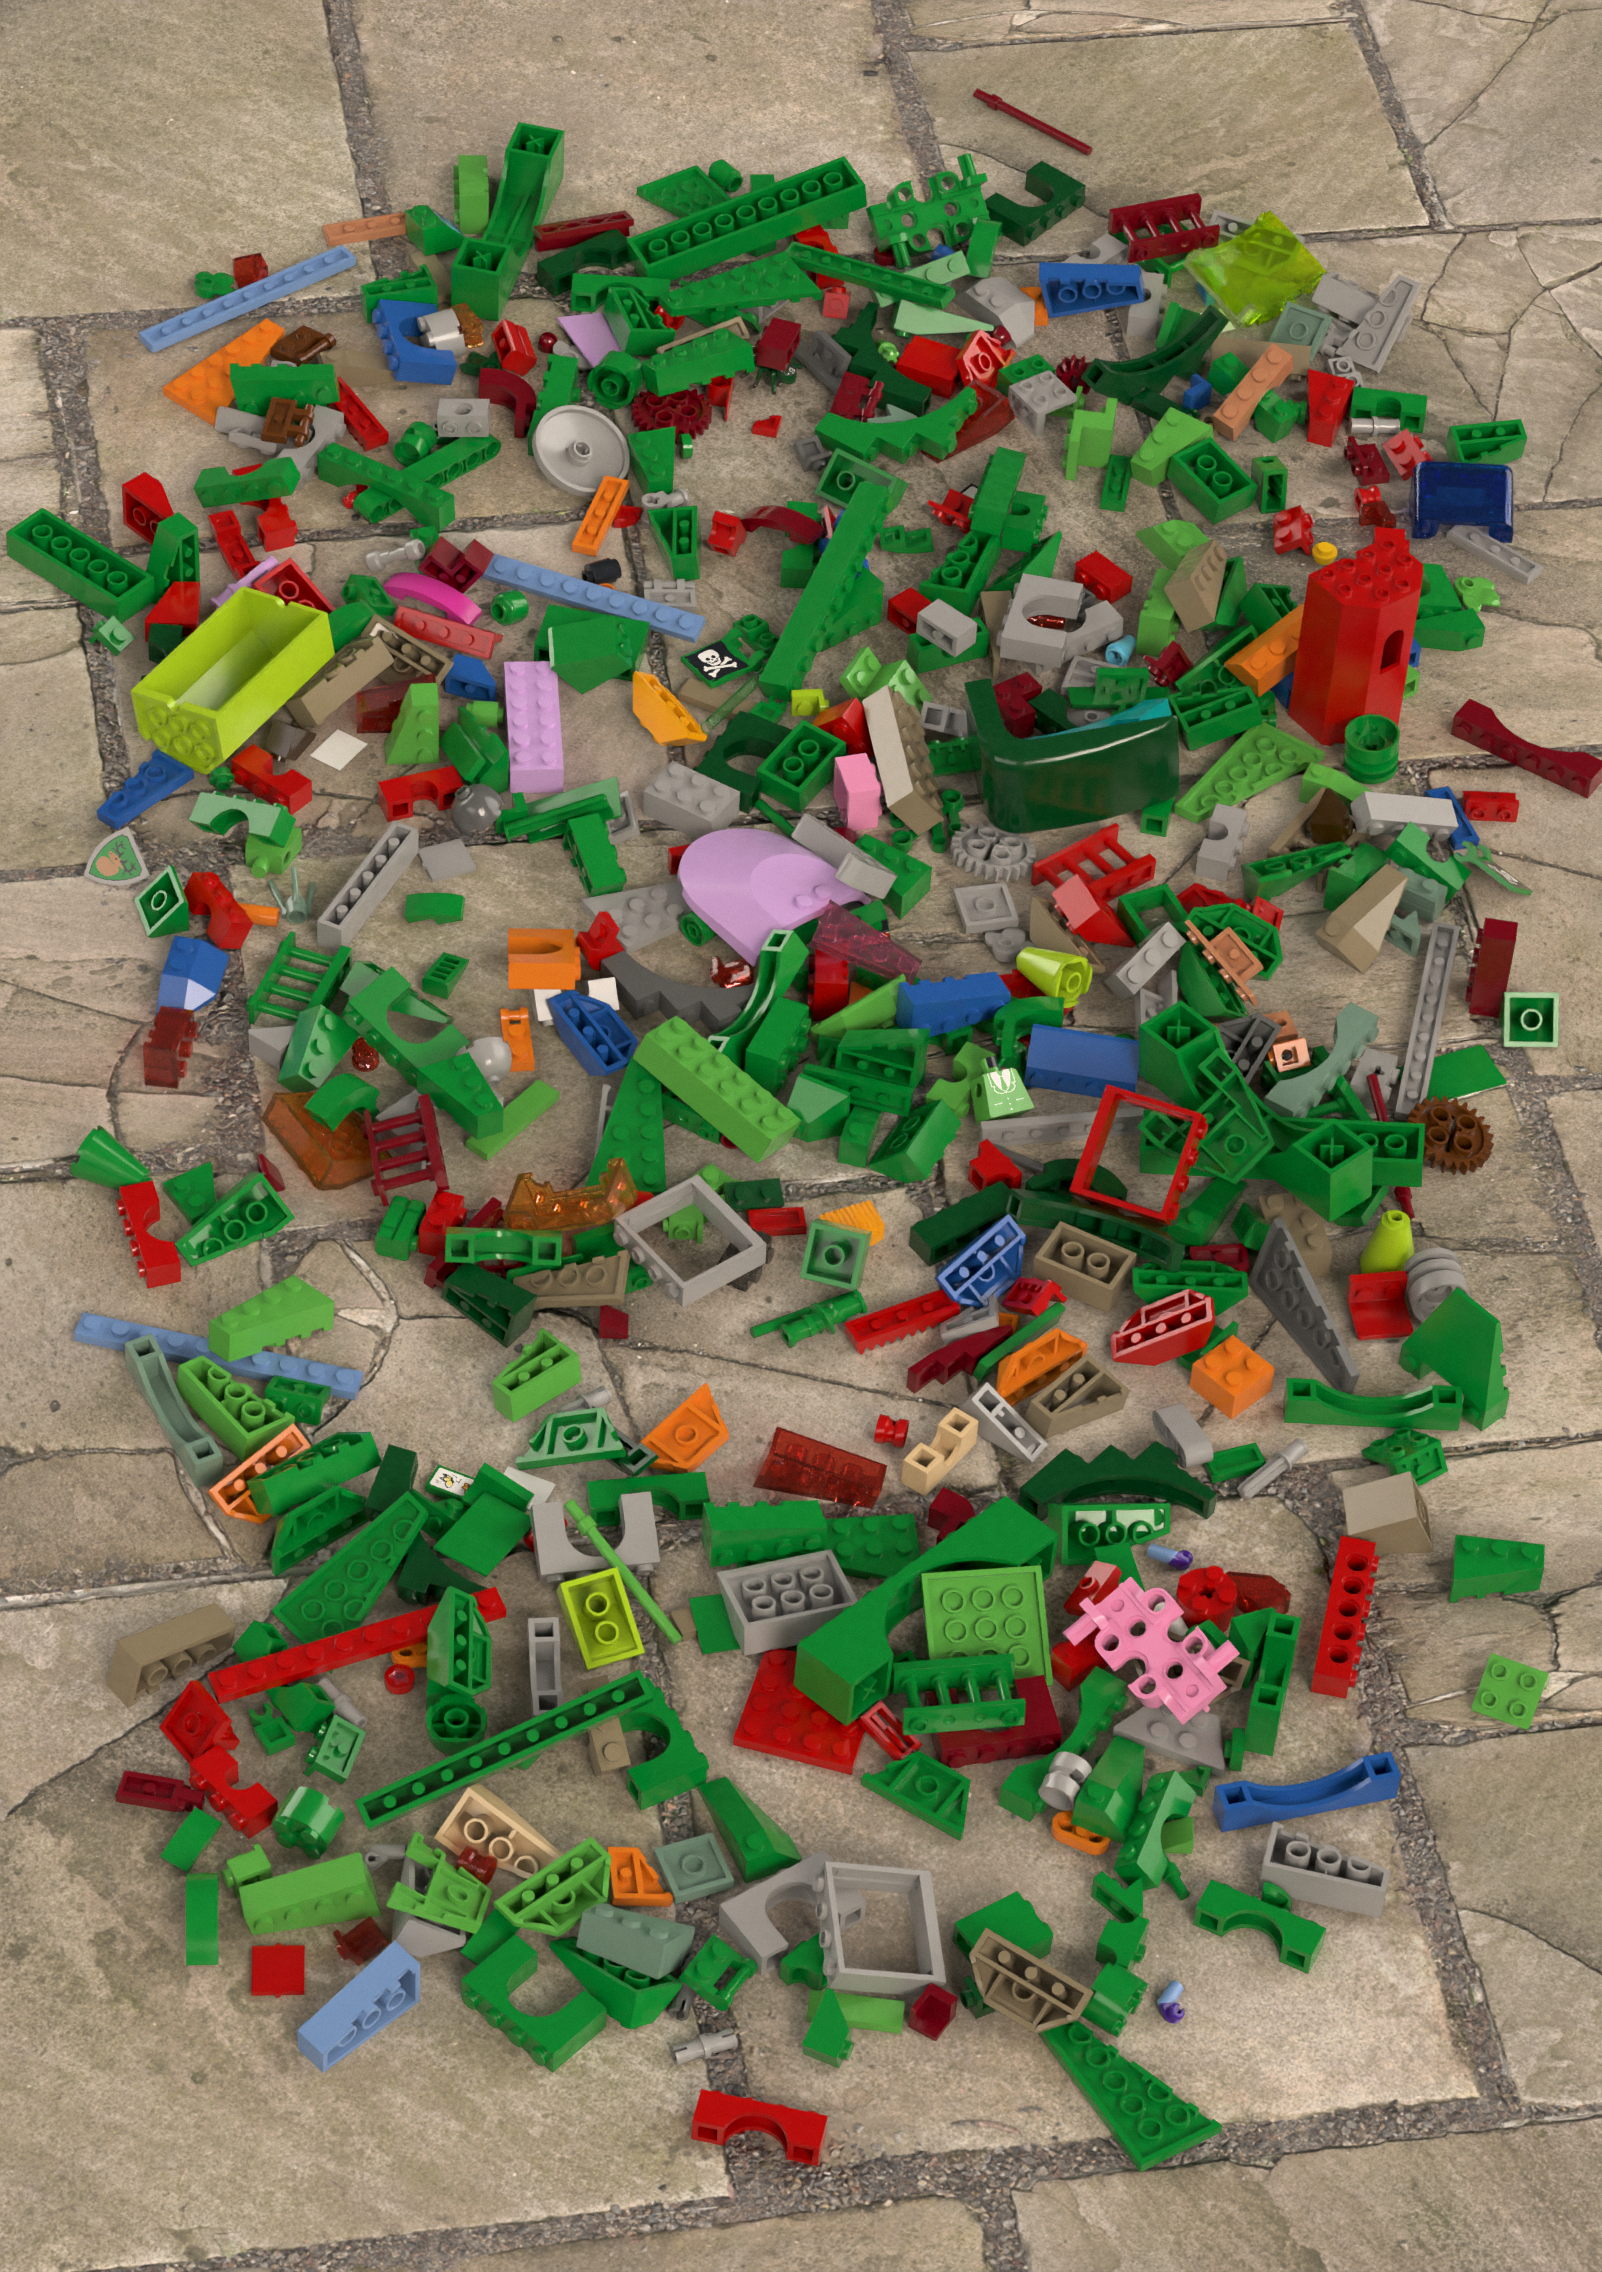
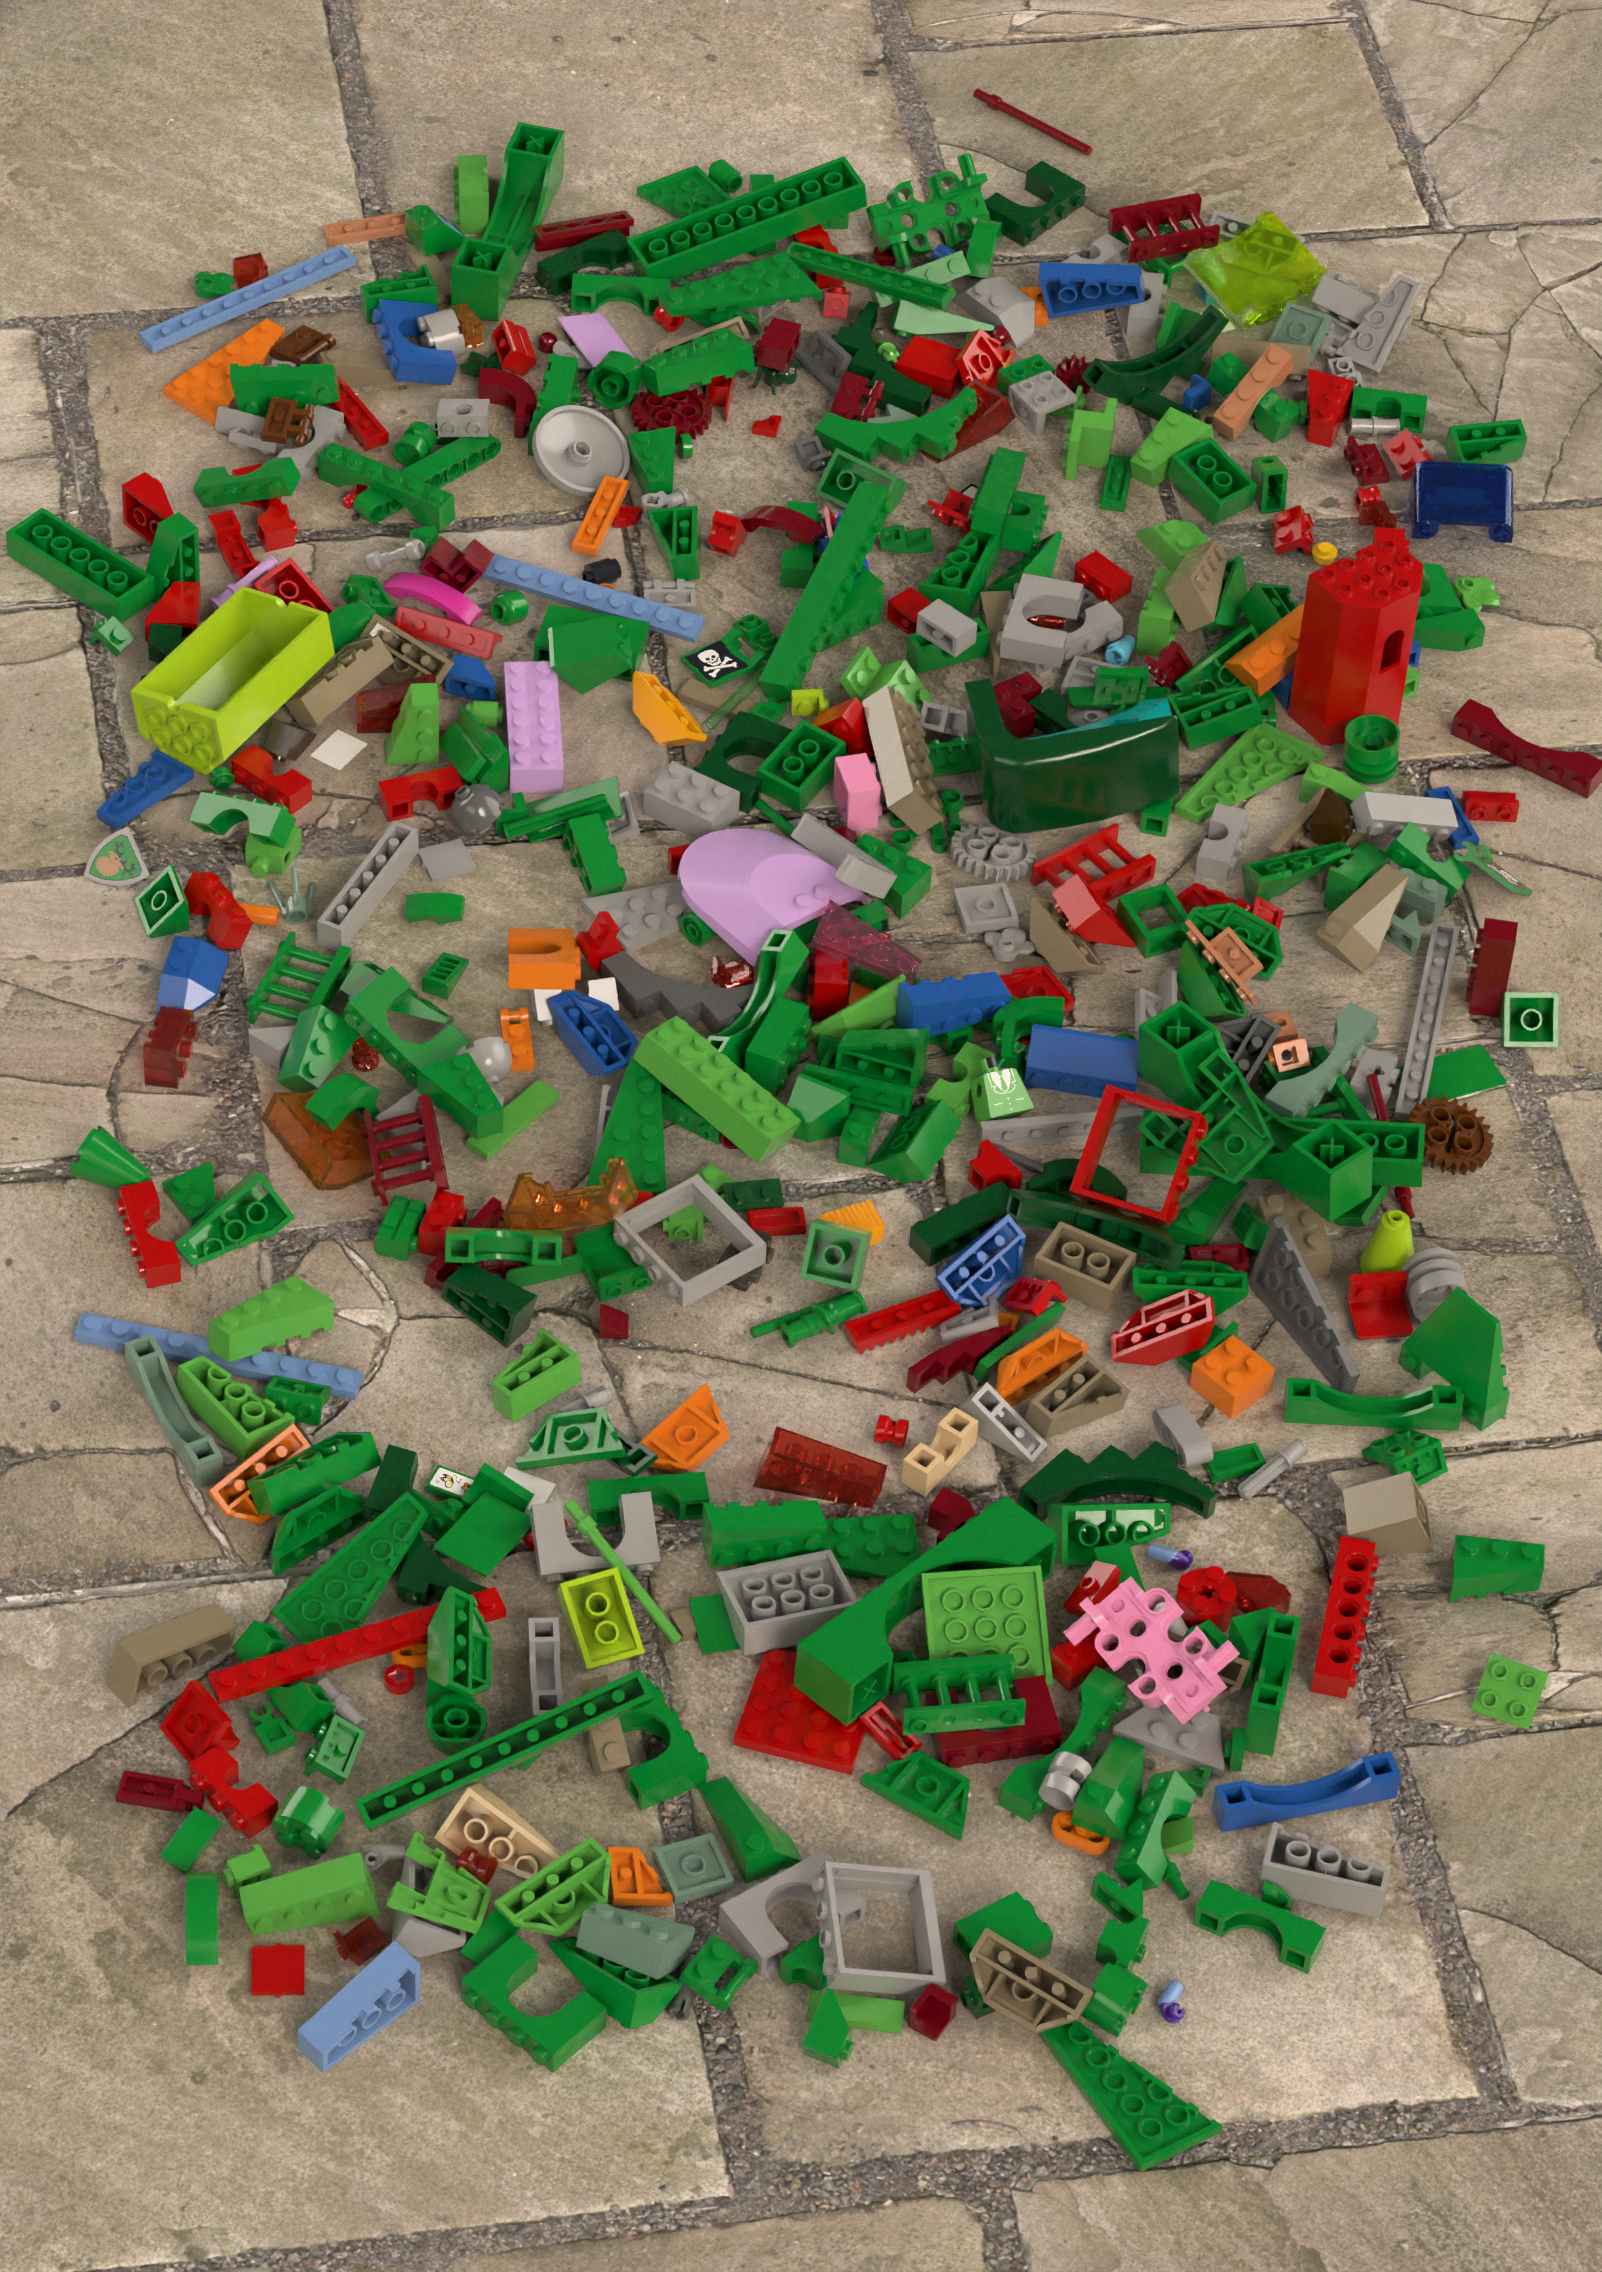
dark red slope [257,1154,285,1192] -> none
dark tan wing [513,1249,630,1308] -> none
green wedge [603,287,676,356] -> none
light grey pin [670,2028,738,2066] -> none
red arch [691,2089,828,2166] -> none
lime cone [1016,947,1093,1008] -> none
light grey arch [1104,922,1186,1001] -> none
light grey tile [1446,520,1543,586] -> none

